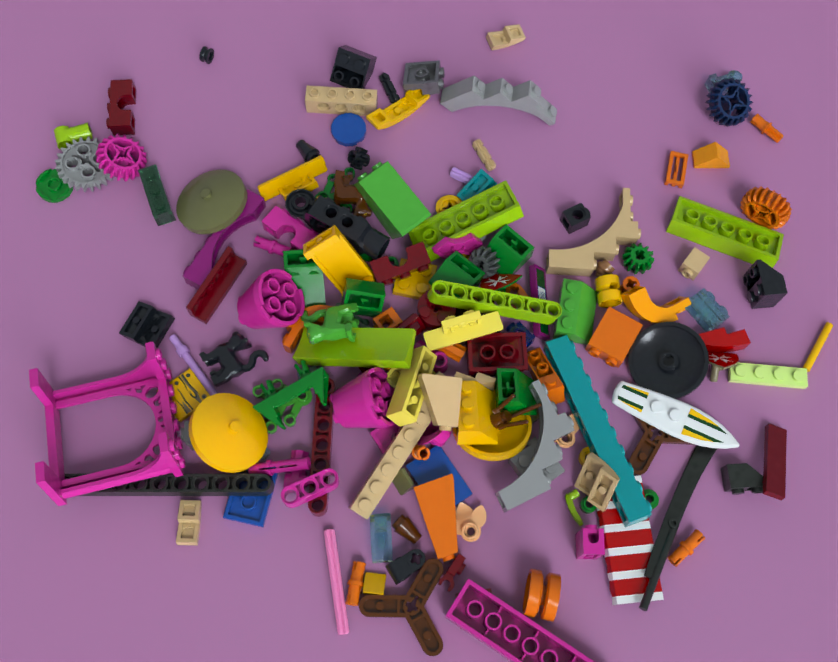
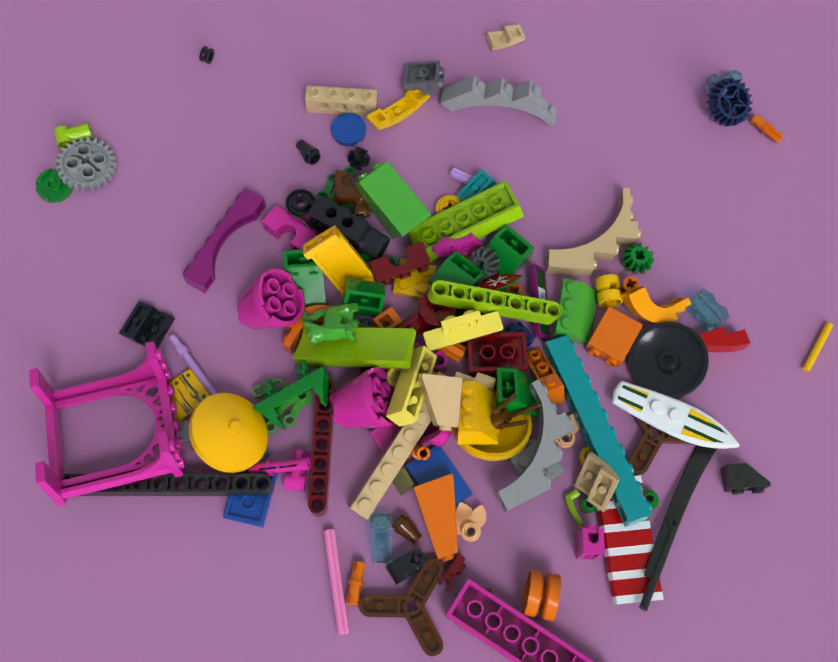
dark pink gear [96,133,147,182] -> none
dark red arch [106,79,136,136] -> none
clear green brick [138,164,176,226] -> none
olive dish [176,170,247,234] -> none
tan slope [176,500,202,546] -> none
dark red fence [186,246,247,324] -> none
black animal [199,332,269,387] -> none
dark pink pin [253,235,292,256] -> none
yellow bracket [257,155,327,201] -> none
dark pink beam [281,468,340,508] -> none
black slope [330,45,377,89] -> none
yellow slope [363,572,386,595] -> none
black axle [379,73,400,103] -> none
tan axle [472,139,496,171] -> none
black brick [560,203,591,234] -> none
medium nougat plate [595,259,615,277] -> none
orange tile [664,151,689,188] -> none
lime arch [666,196,784,268] -> none
orange pin [667,529,706,567] -> none
tan brick [678,247,710,281] -> none
light orange slope [692,142,730,168] -> none
shield [708,352,739,382] -> none
yellowish green plate [728,362,808,389] -> none
orange gear [740,186,792,230] -> none
black slope [743,260,788,309] -> none
dark red tile [762,423,787,501] -> none

